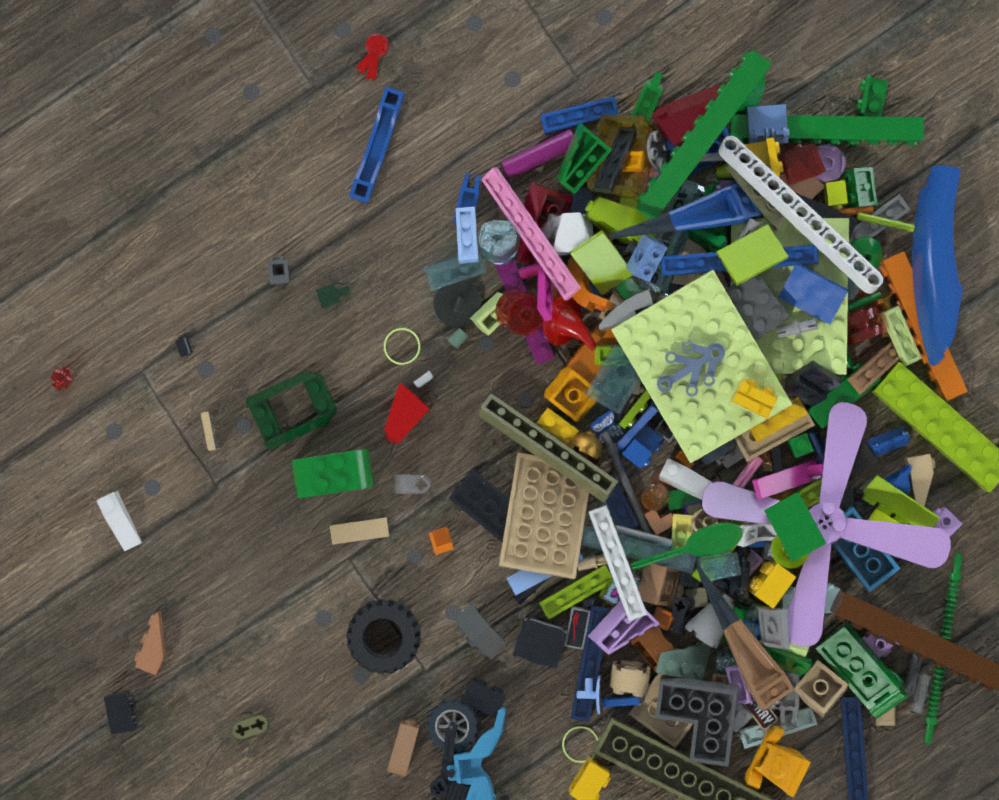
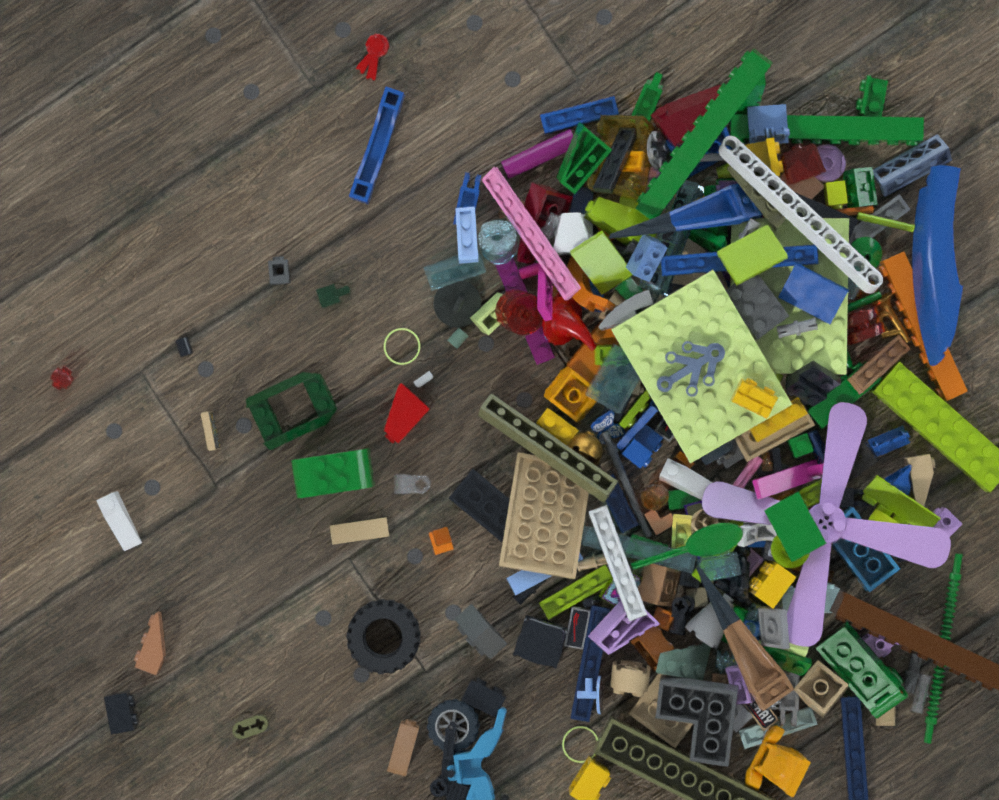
blue tile [602,694,645,707] -> none
light grey bar [616,525,672,547] -> none
yellowish green tile [880,306,922,366] -> none
none -> sand blue fence [873,134,952,197]

